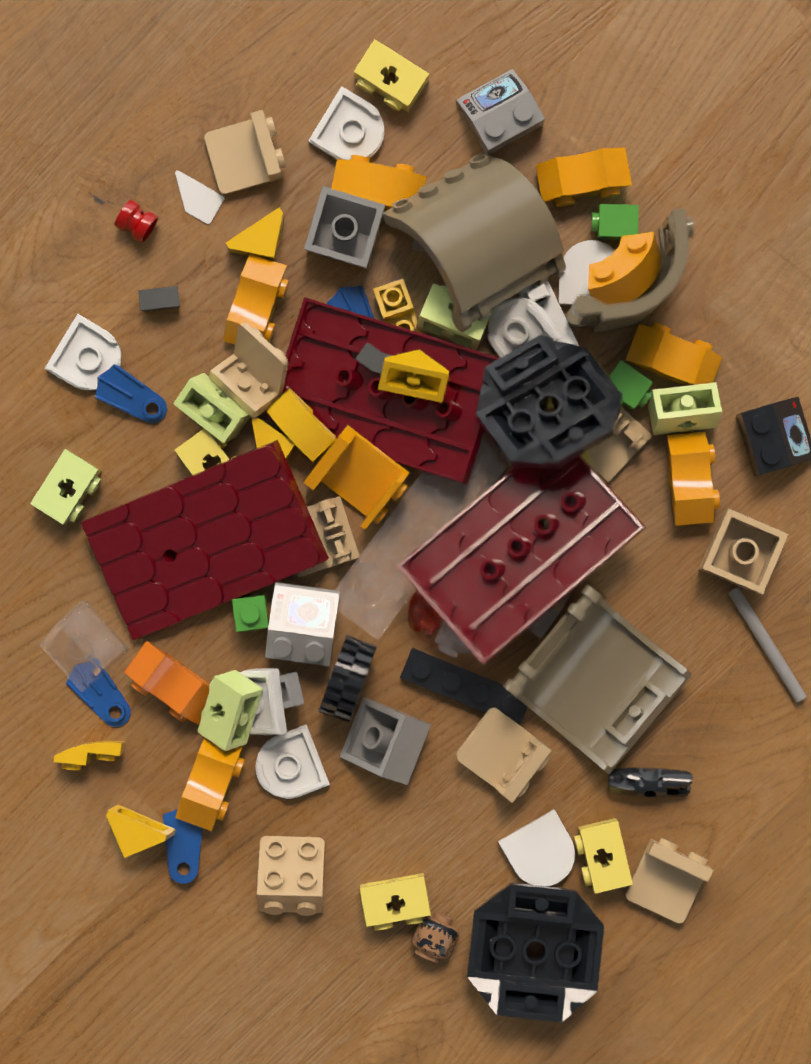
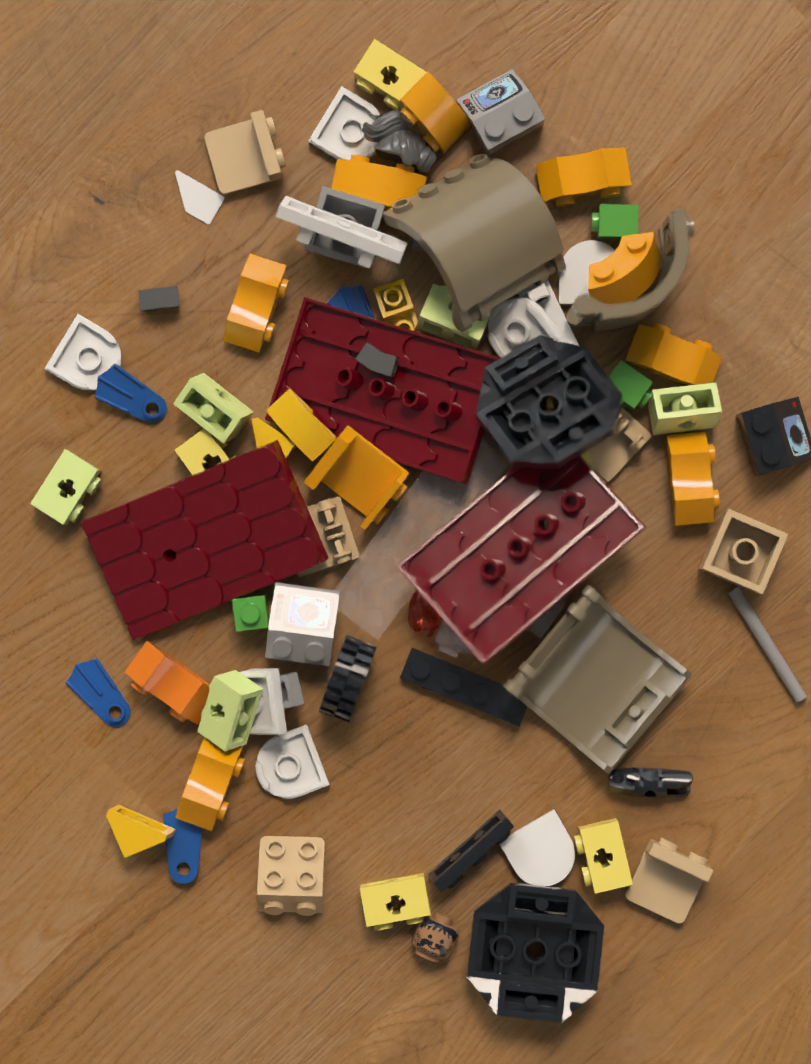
clear slope [39,600,130,693] -> none
yellow slope [54,741,125,770] -> none
red wheel [114,199,159,244] -> none
tan bracket [209,322,288,419] -> none
yellow slope [226,207,285,261] -> none
light grey slope [340,697,431,785] -> none
yellow slope [378,350,449,403] -> none
tan bracket [456,708,552,803] -> none
none -> white hinge [276,196,408,268]
none -> dark grey hair [362,110,436,173]
none -> light orange brick [399,72,471,154]
none -> black plate [428,810,514,892]

